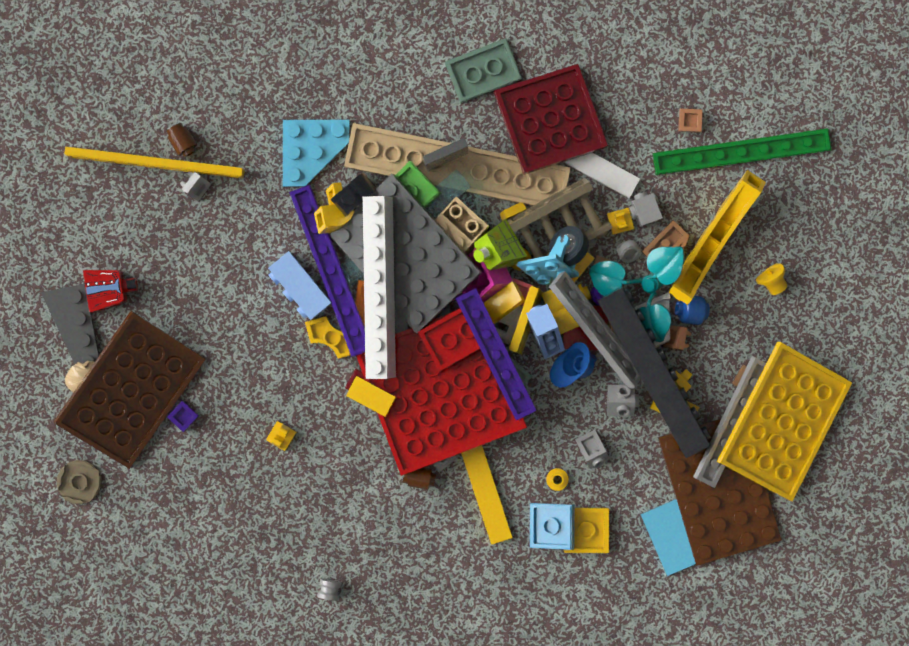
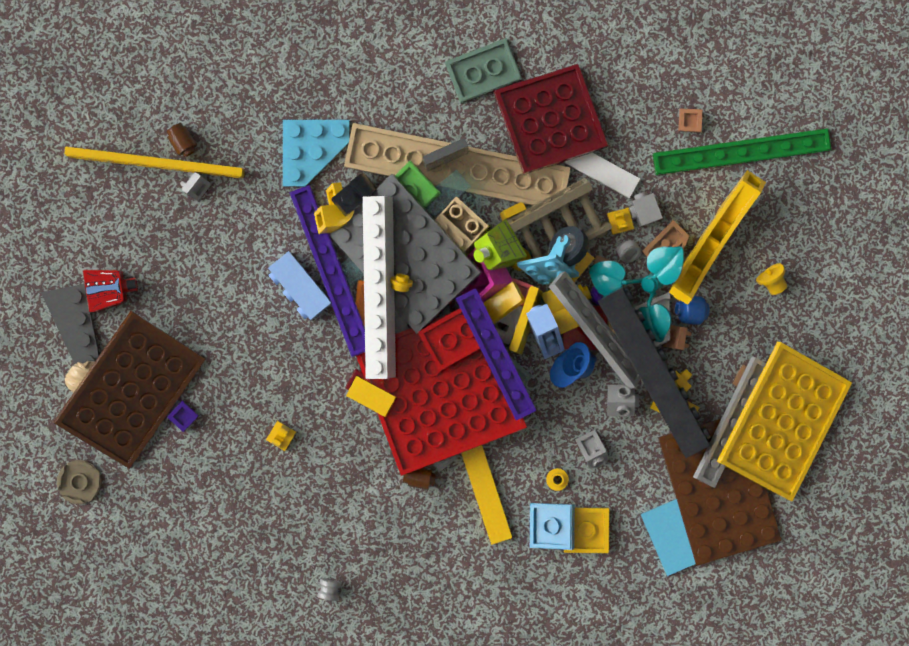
yellow tile [305,316,351,359] -> none
none -> yellow plate [390,273,413,292]

